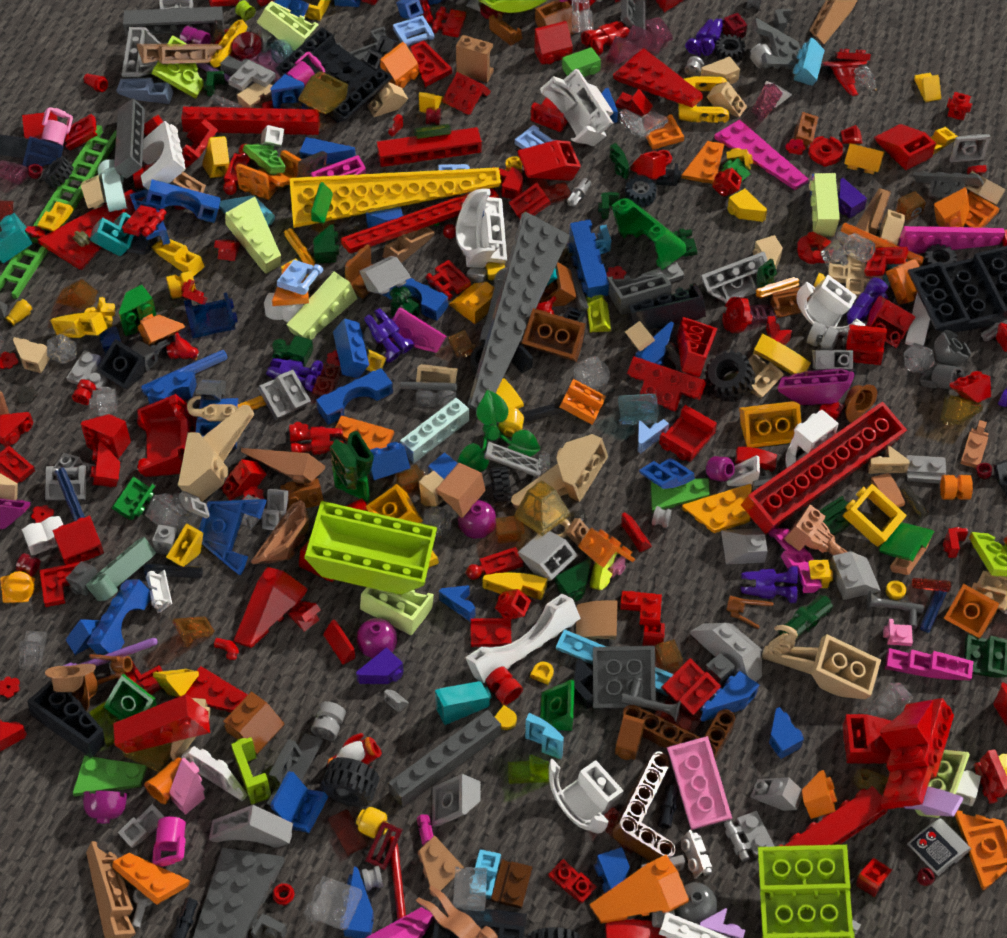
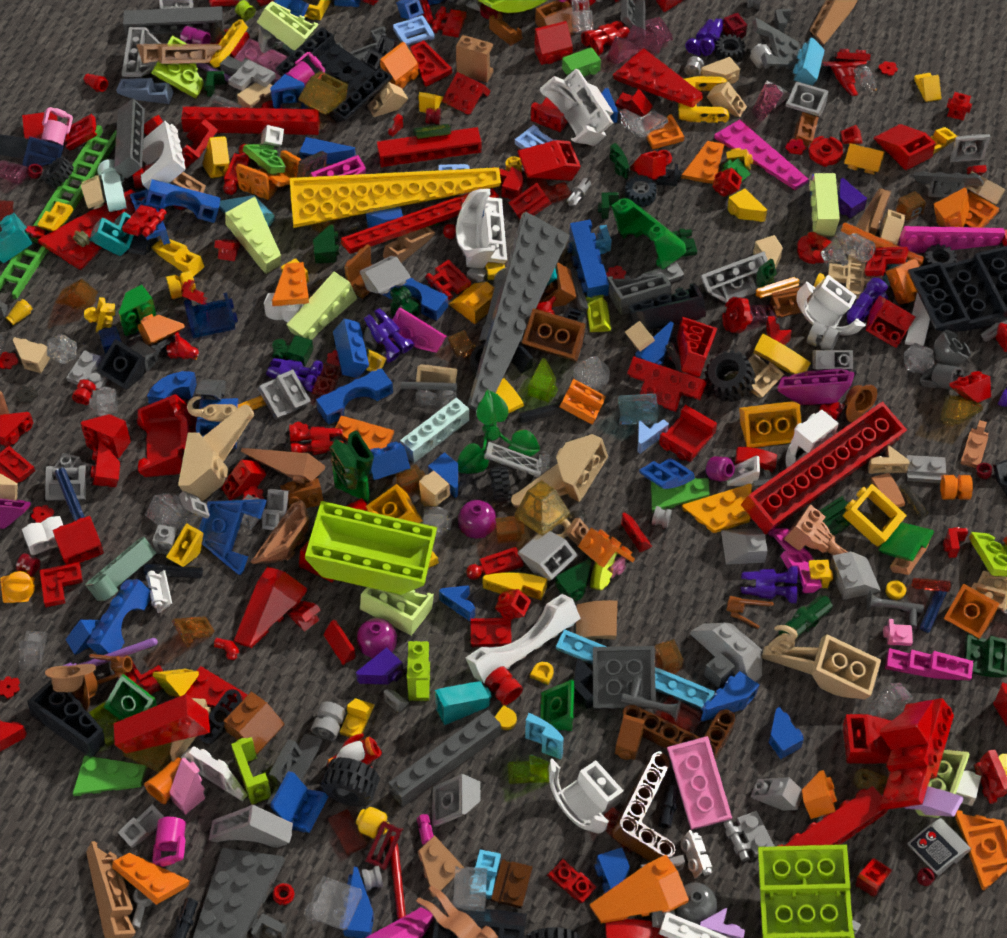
yellow slope [50,312,108,338] -> none
dark grey bracket [66,561,98,596] -> none
magenta cylinder [83,791,127,824] -> none
green bracket [112,477,155,521] -> none
blue axle [141,350,227,395] -> none
dark red piece [232,32,262,59] -> none
clear light blue hair [270,39,293,64] -> none
light blue plate [277,260,323,295] -> none
light orange axle [284,228,315,266] -> none
green slope [311,182,333,223] -> none
nougat slope [435,463,486,518] -> none
yellow head [498,408,524,437] -> none
red plate [620,591,662,626] -> none
red slope [642,623,665,651] -> none
red slope [661,658,721,715] -> none
red slope [845,325,887,365] -> none
none -> black beam [199,689,243,744]
none -> yellow slope [340,698,374,737]
none -> lime panel [407,641,430,701]
none -> clear neon green slope [528,358,558,402]
none -> light grey slope [786,81,829,116]
none -> red plant [878,61,898,76]

